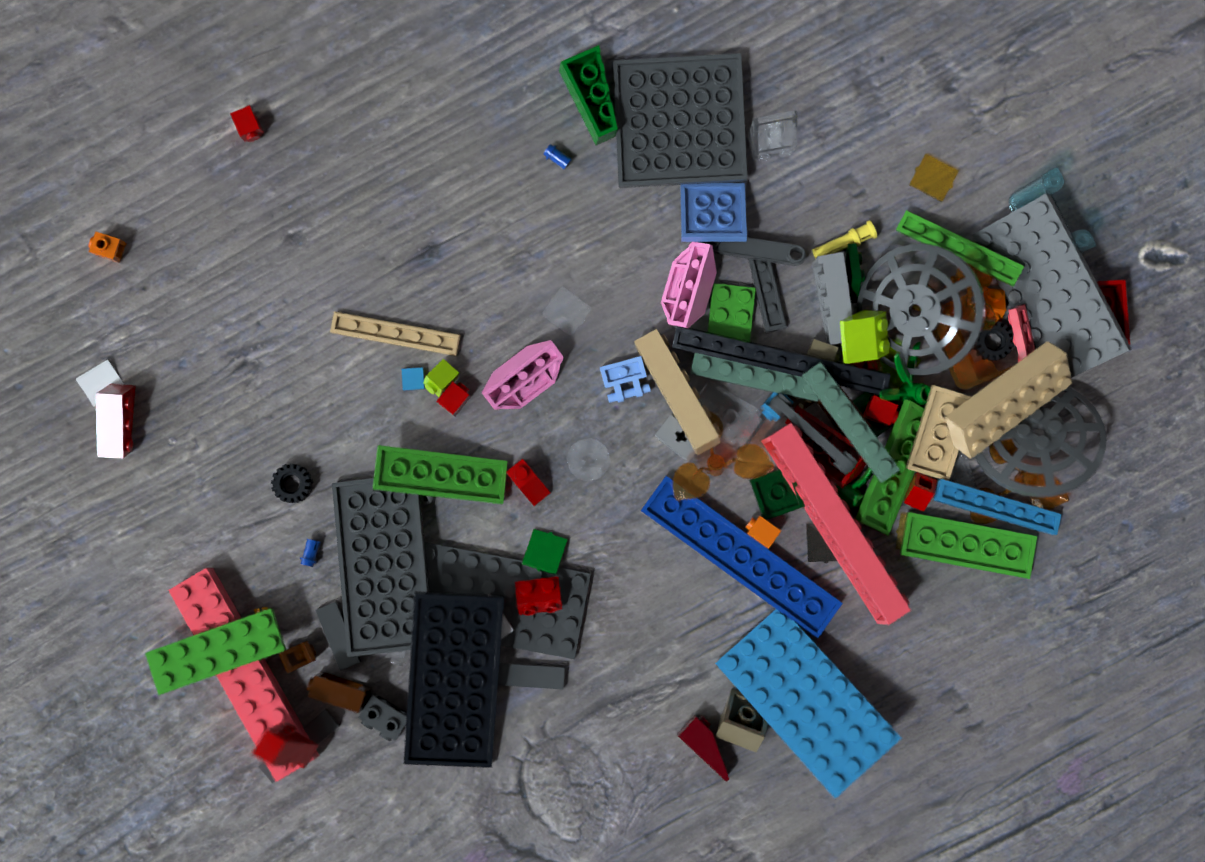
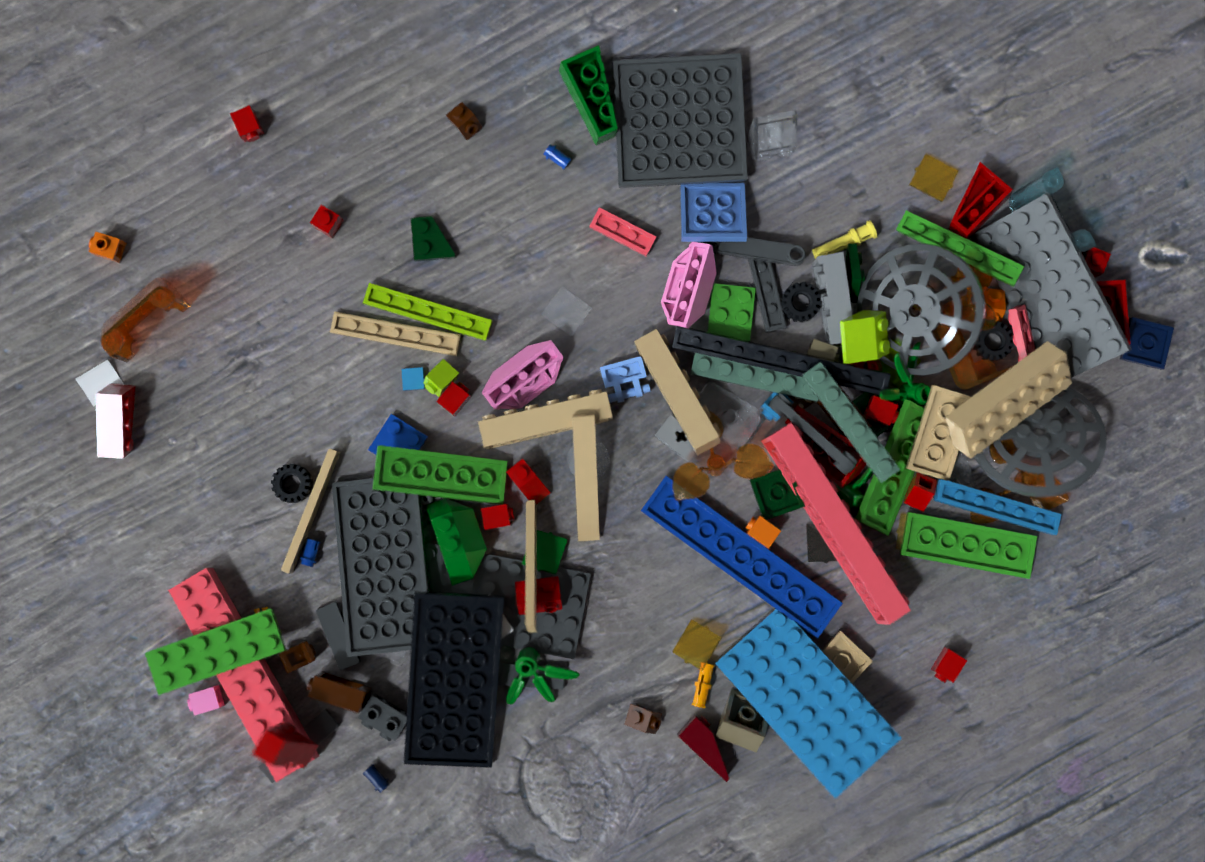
none -> clear orange windscreen [101,277,191,362]
none -> bright pink brick [187,685,225,716]
none -> tan tile [281,449,340,574]
none -> red brick [310,205,344,238]
none -> lime plate [363,283,493,341]
none -> dark blue pin [363,764,390,793]
none -> blue plate [368,414,428,455]
none -> dark green wing [411,216,456,262]
none -> green wedge [425,498,487,586]
none -> reddish brown bracket [446,102,483,140]
none -> tan brick [478,389,613,450]
none -> red brick [481,504,515,530]
none -> green plant [506,647,580,705]
none -> tan tile [526,500,537,633]
none -> tan tile [572,414,600,541]
none -> coral plate [590,207,656,257]
none -> reddish brown bracket [624,704,662,734]
none -> clear yellow piece [672,619,722,671]
none -> light orange pin [692,662,715,708]
none -> black tyre [781,282,821,323]
none -> tan plate [821,631,873,684]
none -> red brick [931,647,967,683]
none -> red wedge [949,162,1013,239]
none -> red brick [1082,246,1111,278]
none -> dark blue plate [1119,317,1174,370]

